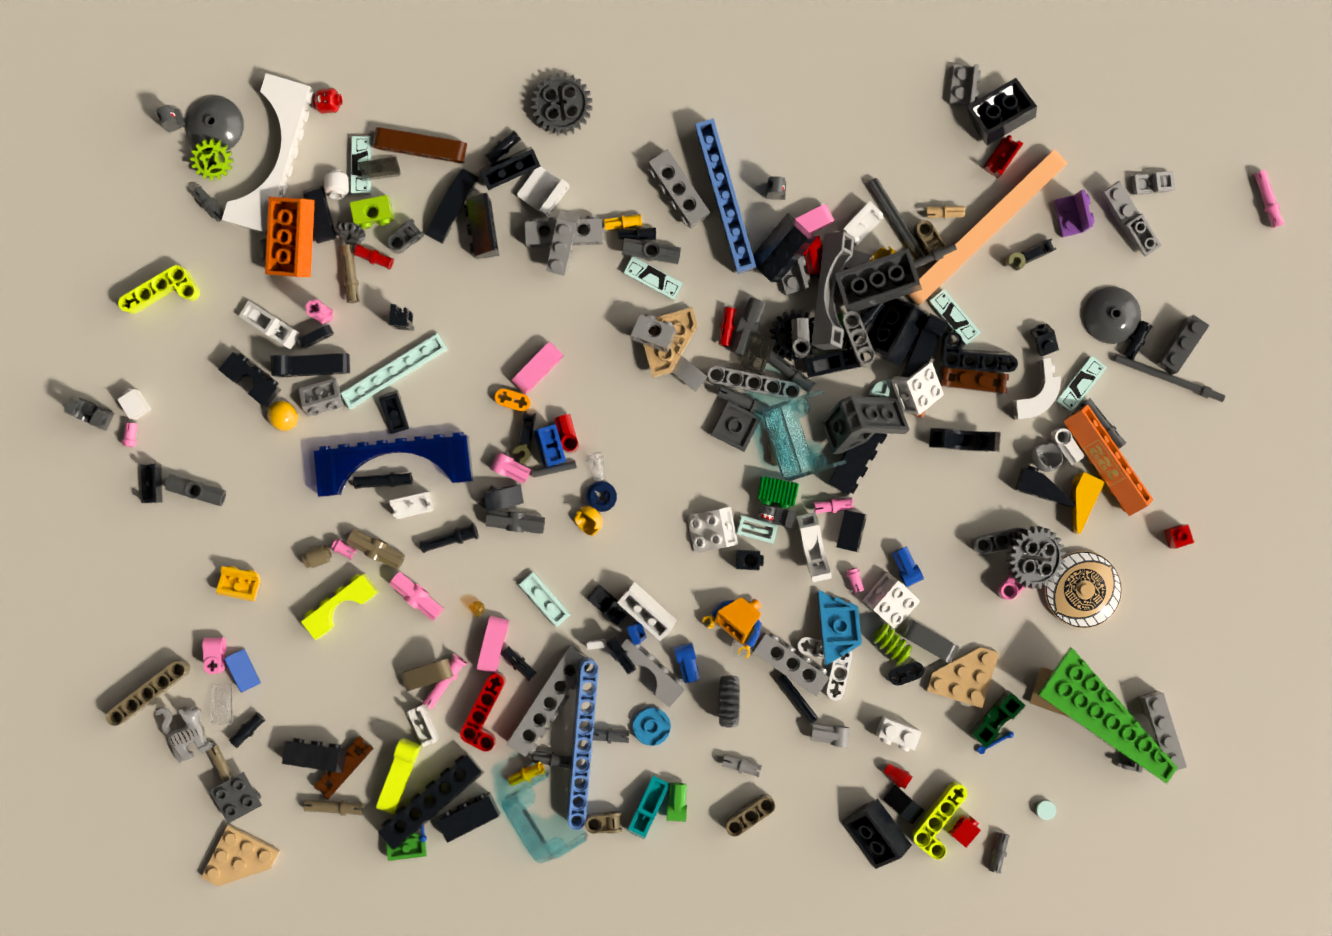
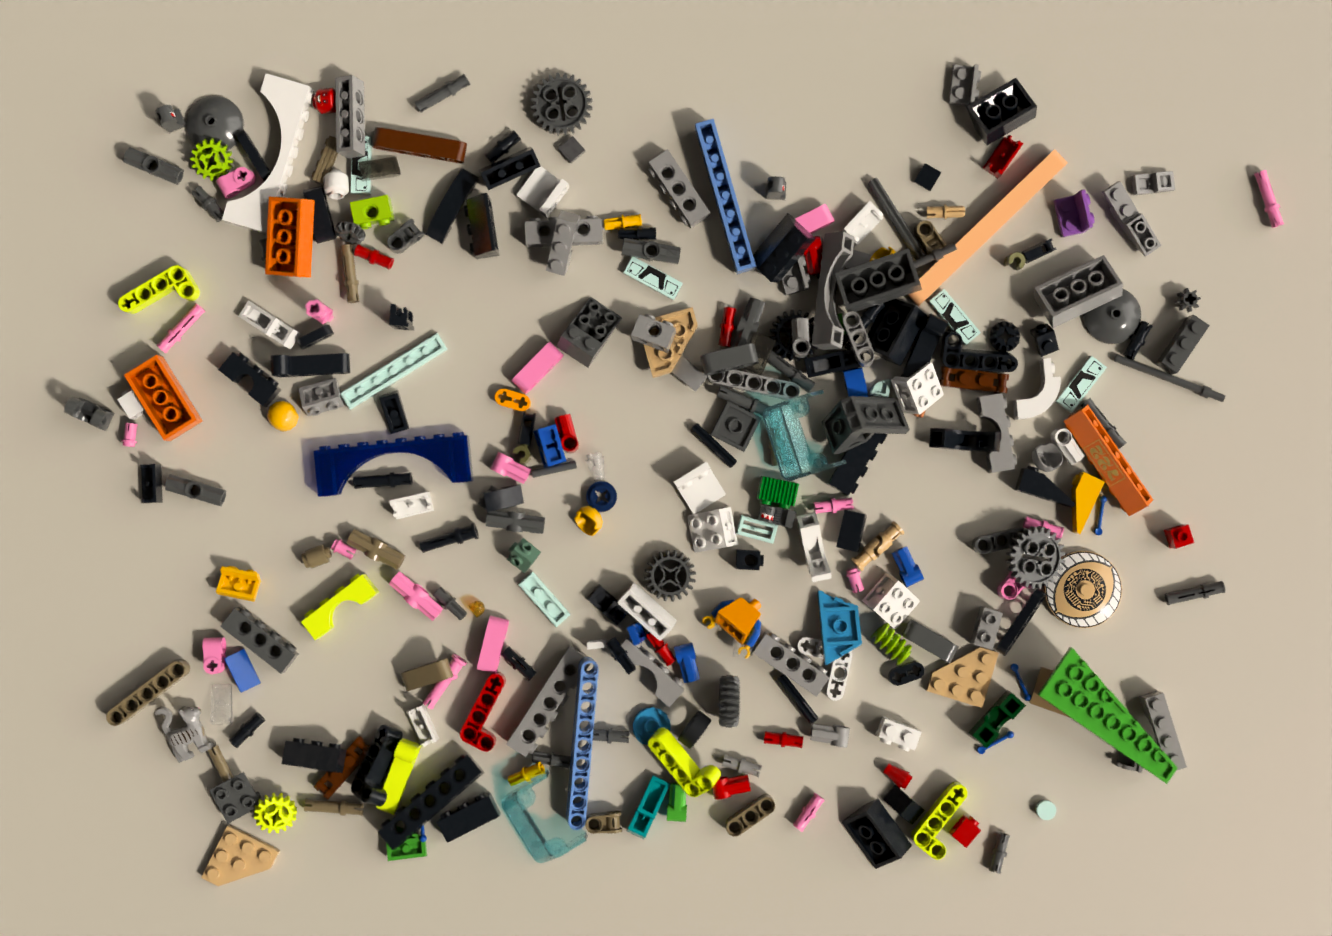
none -> dark grey piece [123,147,184,185]
none -> orange brick [124,355,203,441]
none -> bright pink pin [157,303,205,353]
none -> bright pink piece [216,167,256,199]
none -> dark grey brick [220,607,299,674]
none -> black beam [236,130,271,181]
none -> neon yellow gear [254,793,297,833]
none -> dark tan piece [311,136,338,185]
none -> light grey brick [335,75,365,159]
none -> black beam [351,725,403,807]
none -> dark grey pin [415,74,470,113]
none -> dark grey axle [433,587,467,620]
none -> sand green brick [507,538,541,573]
none -> dark grey slope [556,297,622,368]
none -> flat silver tile [558,136,585,163]
none -> dark grey gear [644,550,696,602]
none -> red axle [646,632,676,666]
none -> neon yellow beam [648,727,721,797]
none -> white bracket [674,461,726,514]
none -> black tyre [678,711,711,749]
none -> black axle [691,423,737,468]
none -> dark grey beam [700,343,759,376]
none -> red piece [712,774,751,800]
none -> red pin [764,731,803,748]
none -> bright pink pin [793,793,825,832]
none -> blue slope [843,367,868,397]
none -> tan piece [851,521,904,572]
none -> black slope [914,163,941,191]
none -> light grey brick [970,606,1003,650]
none -> light grey arch [976,393,1017,473]
none -> black gear [989,321,1021,352]
none -> black beam [996,589,1046,656]
none -> blue hinge [1010,664,1031,701]
none -> bright pink pin [1023,516,1064,538]
none -> light grey brick [1034,255,1123,328]
none -> blue hinge [1094,496,1107,535]
none -> dark grey pin [1165,581,1225,605]
none -> dark grey gear [1175,288,1201,313]

